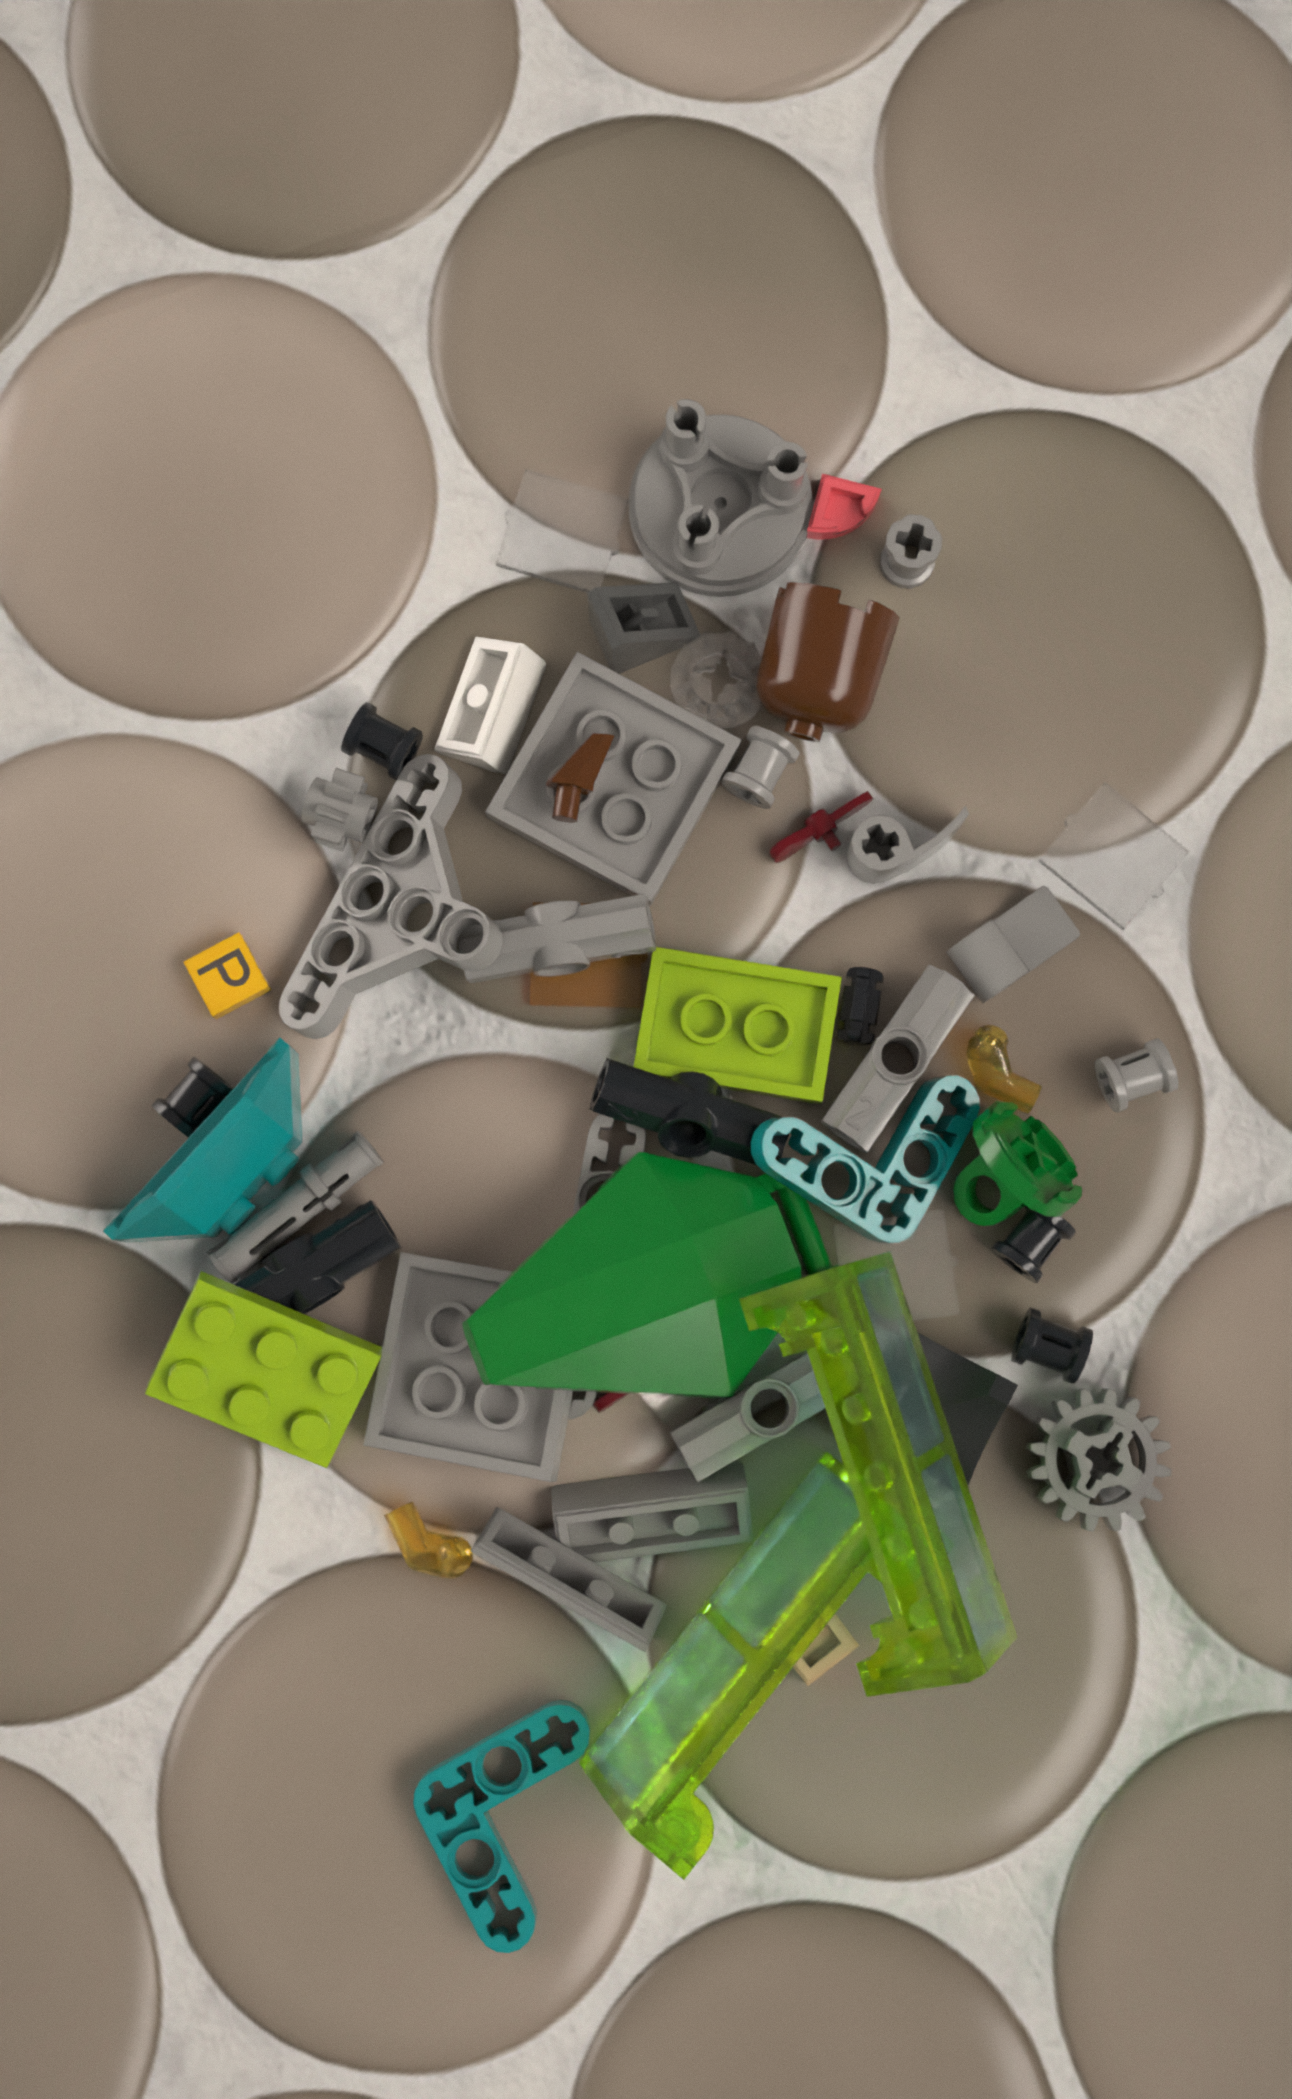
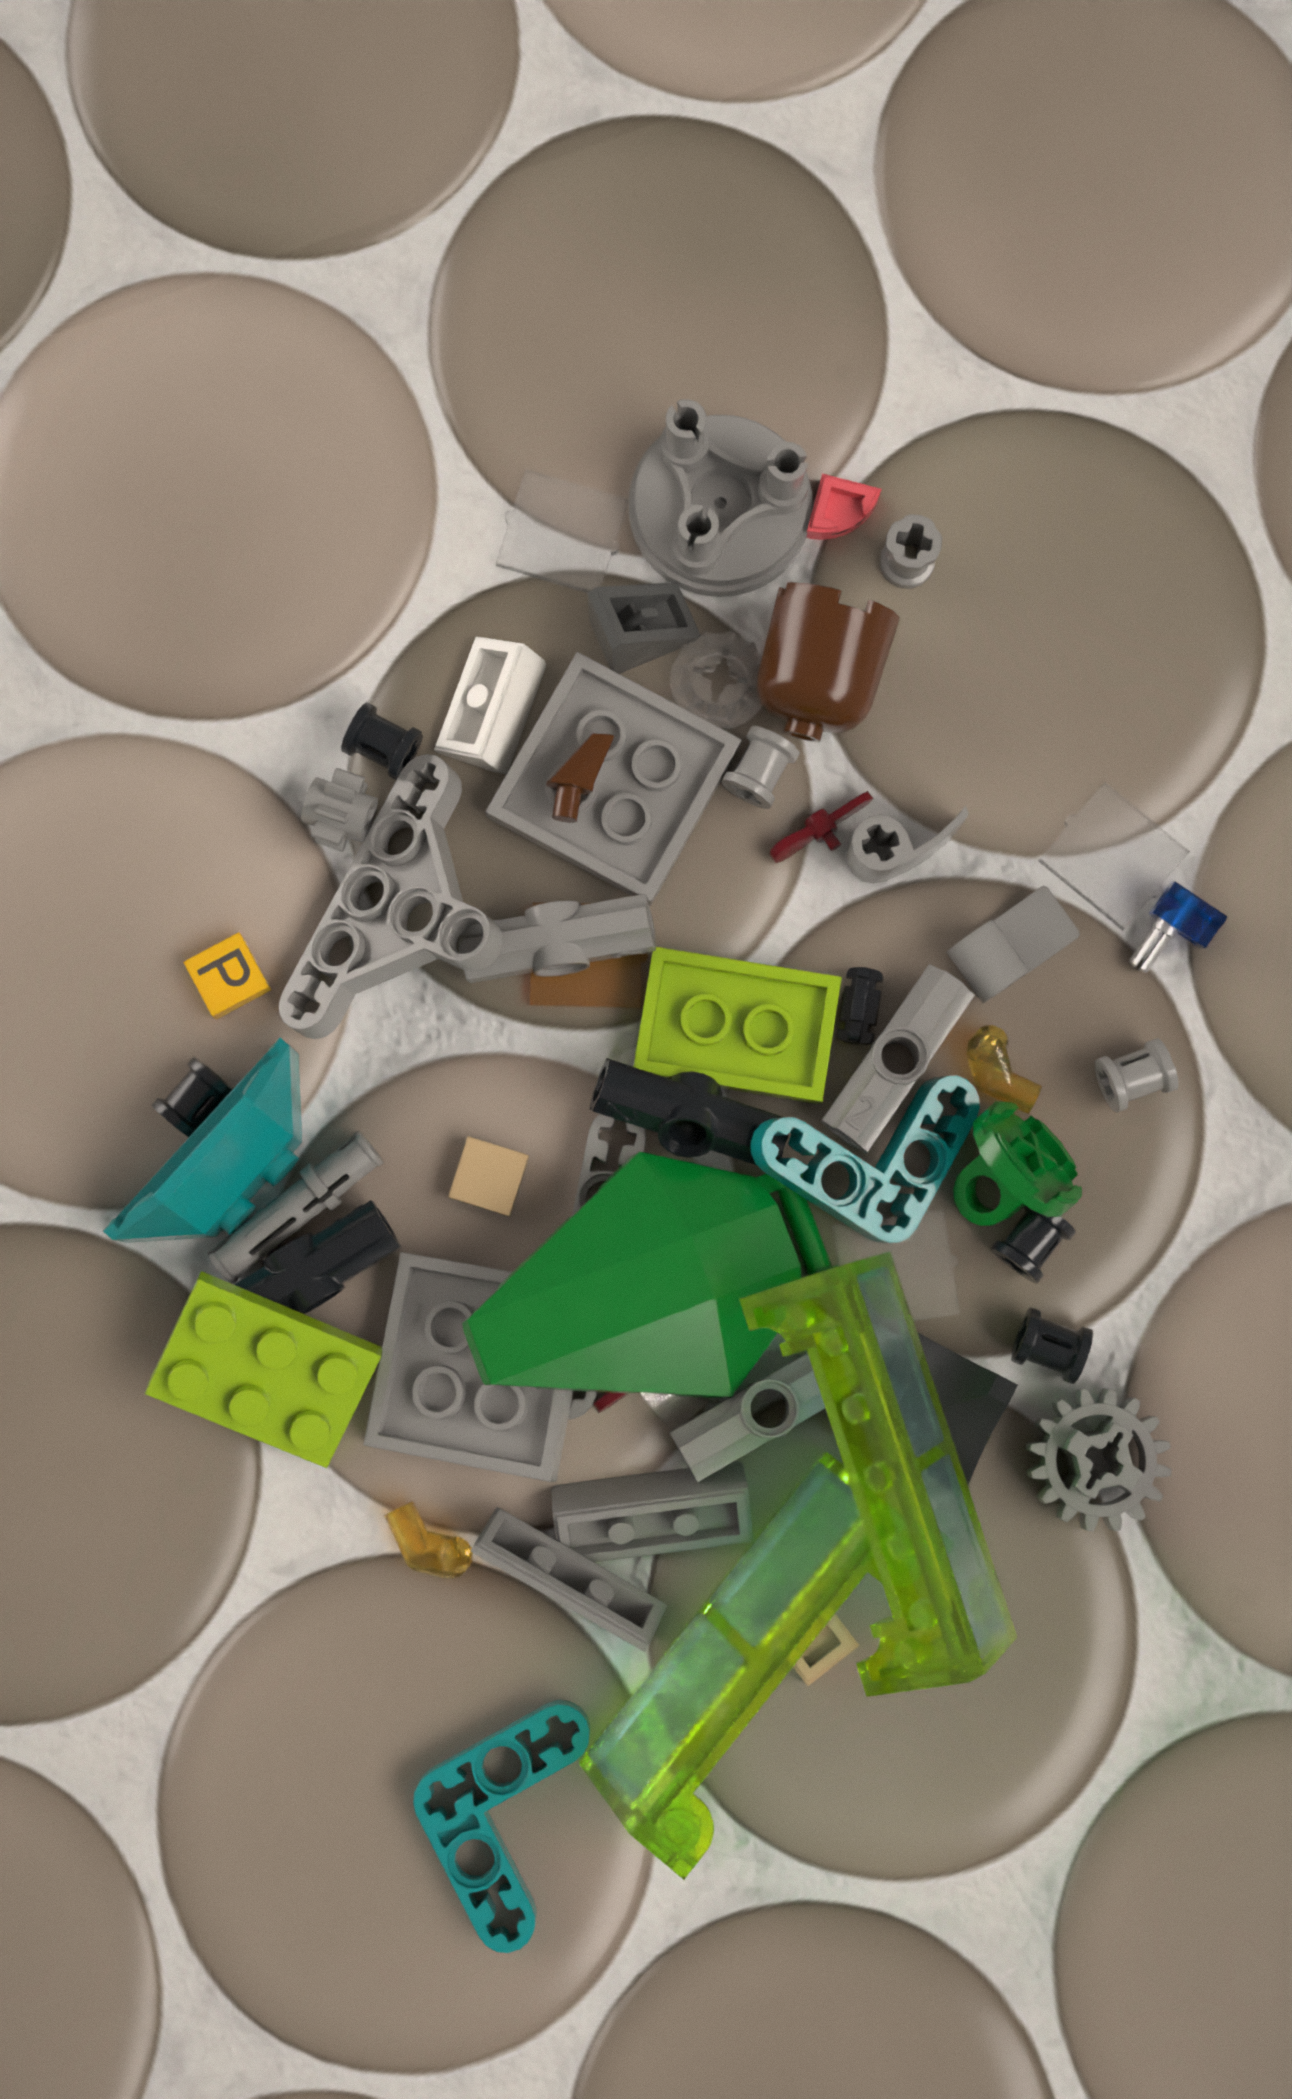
none -> tan tile [448,1136,529,1217]
none -> clear blue piece [1129,881,1228,973]

